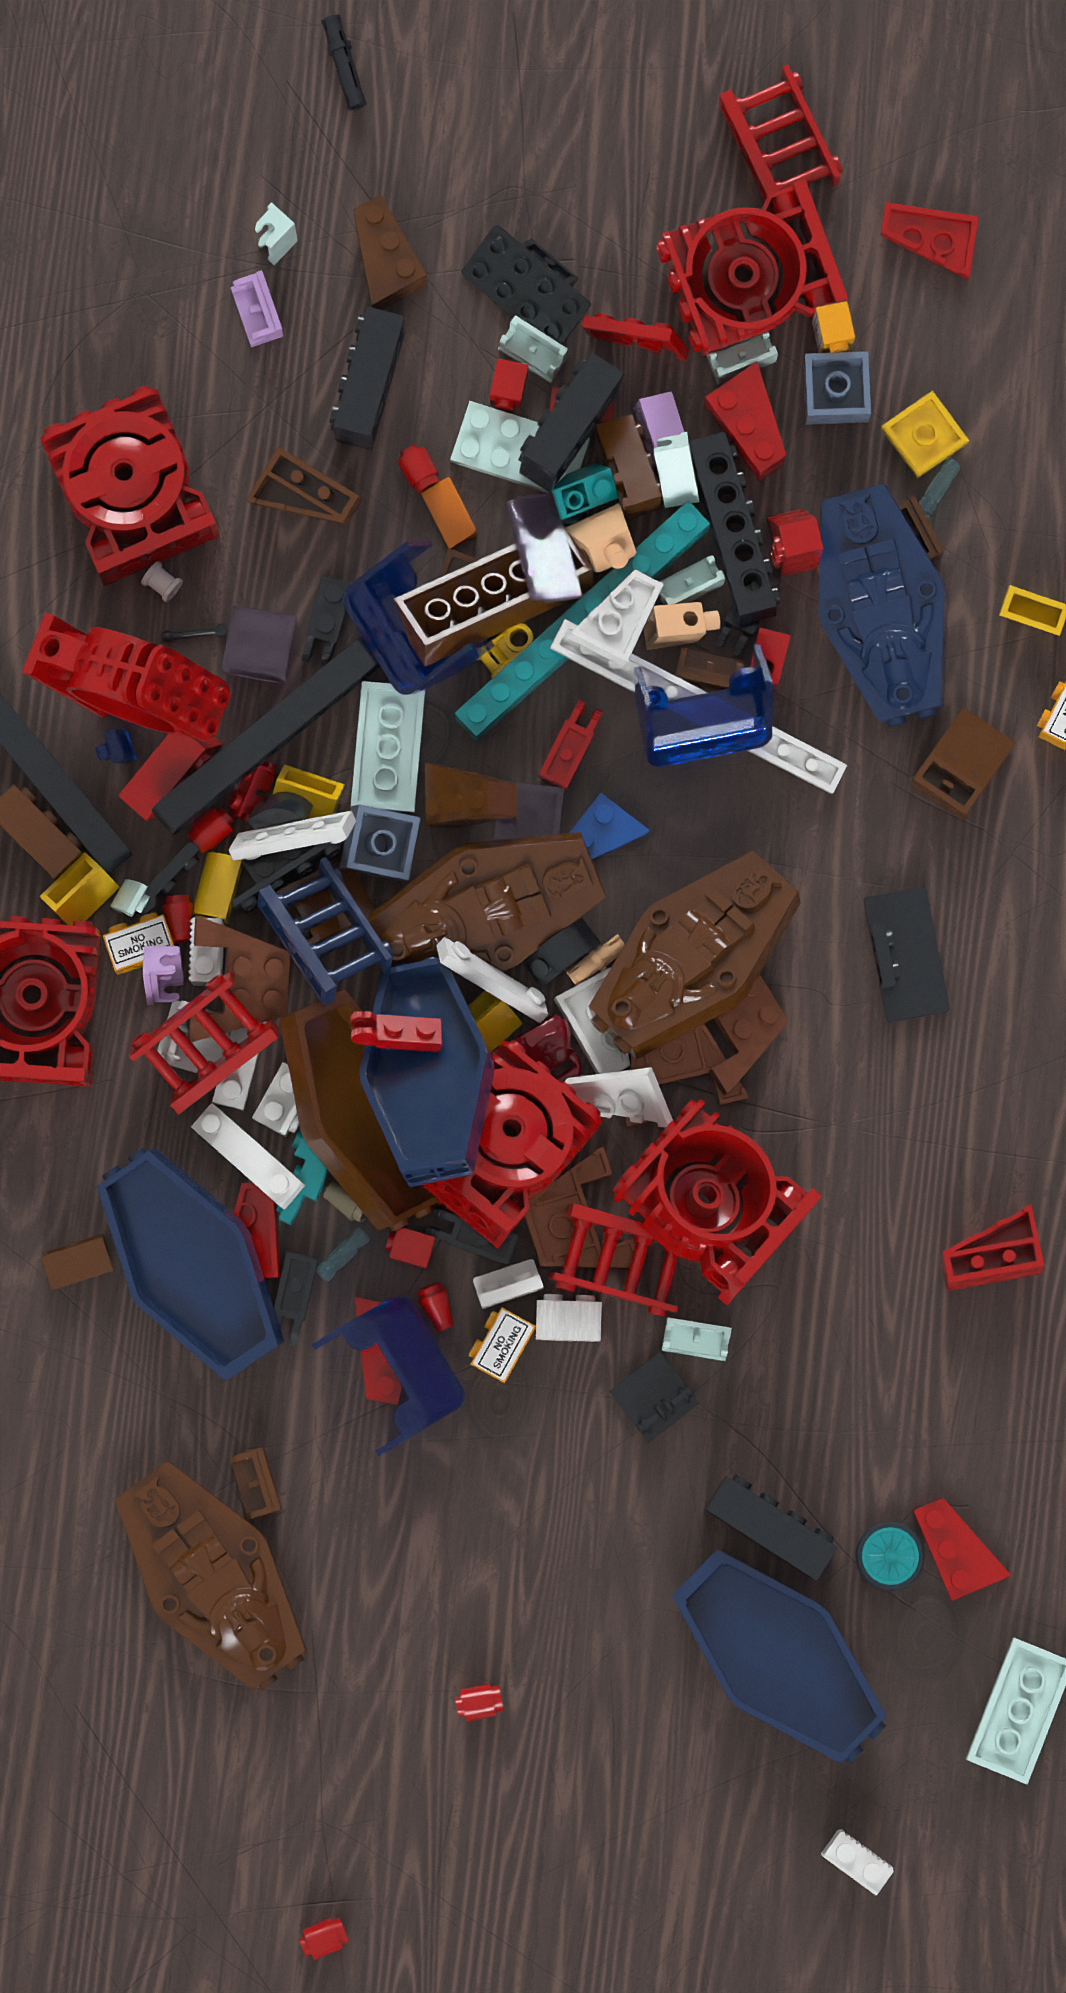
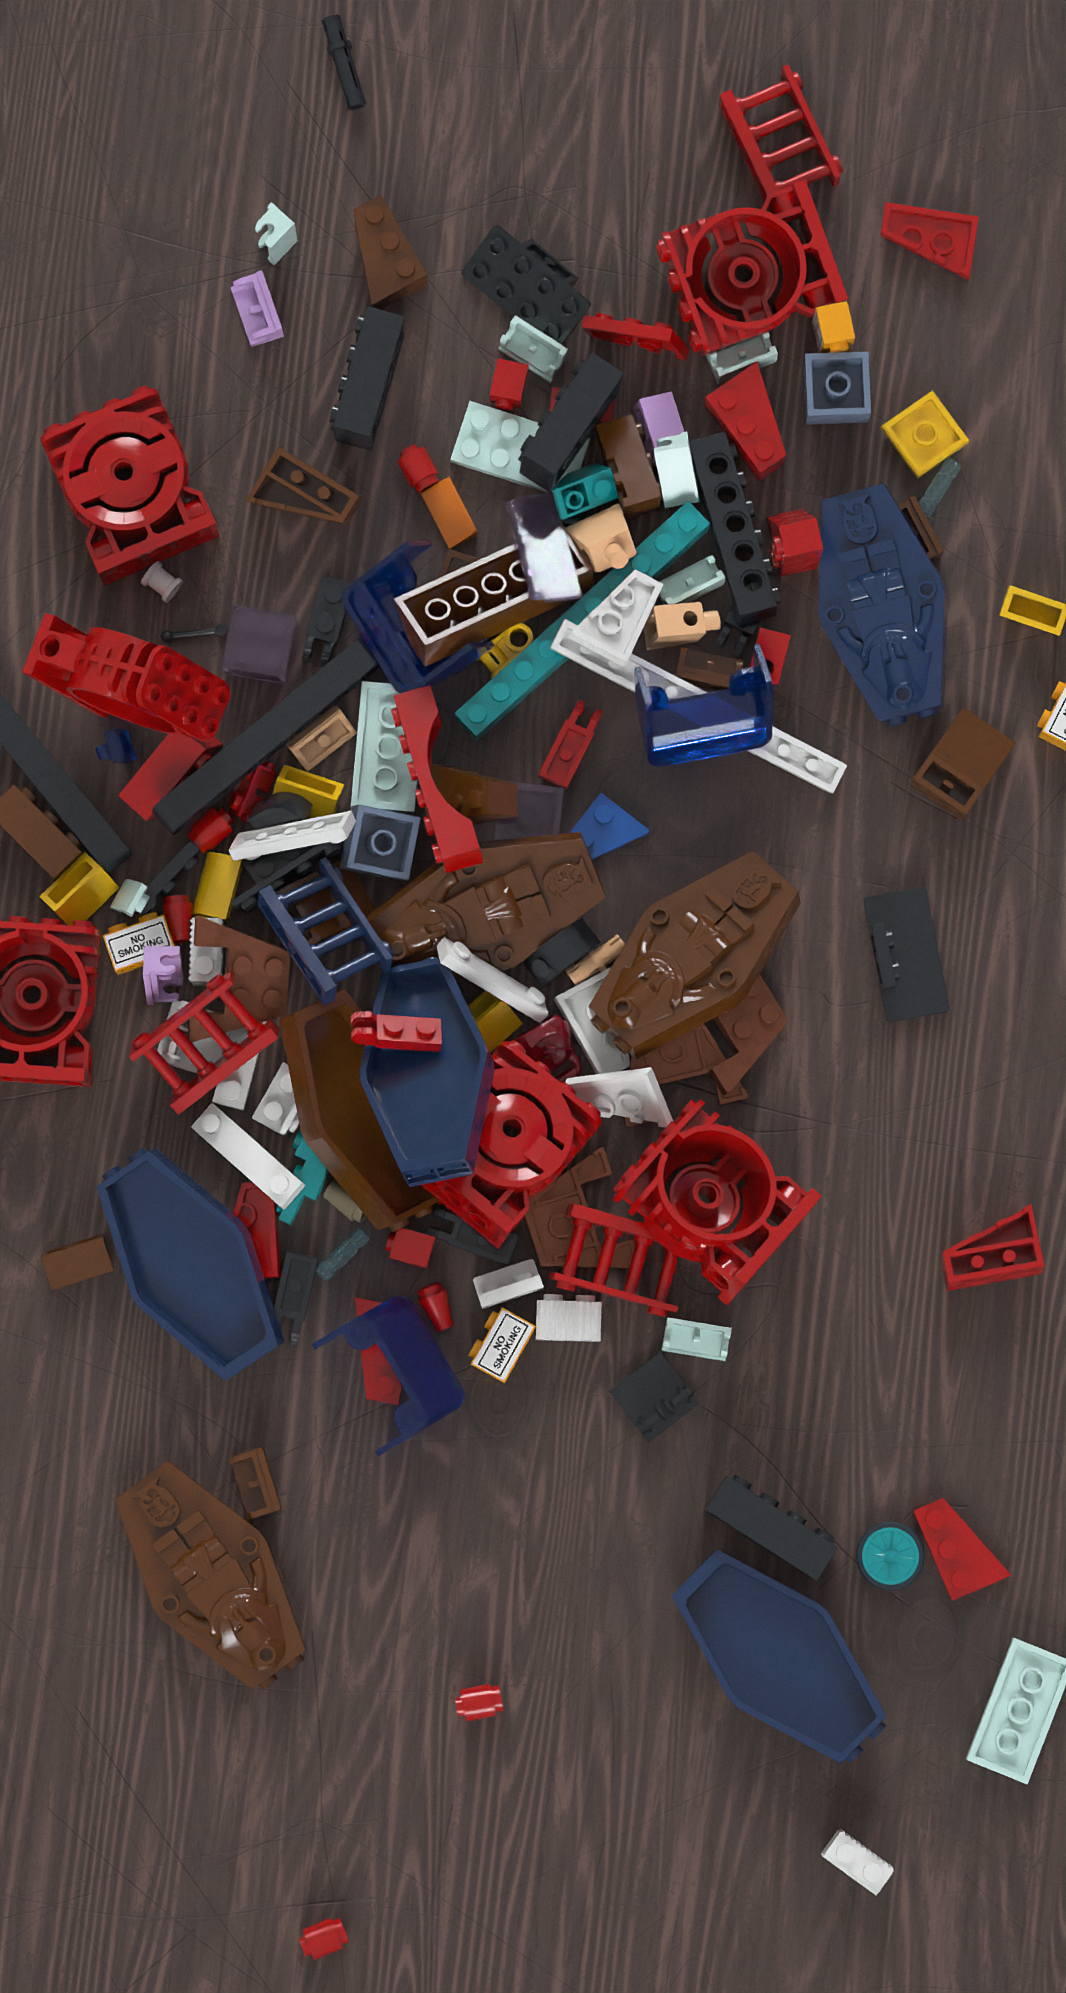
none -> light nougat slope [286,705,357,772]
none -> red arch [390,685,484,873]

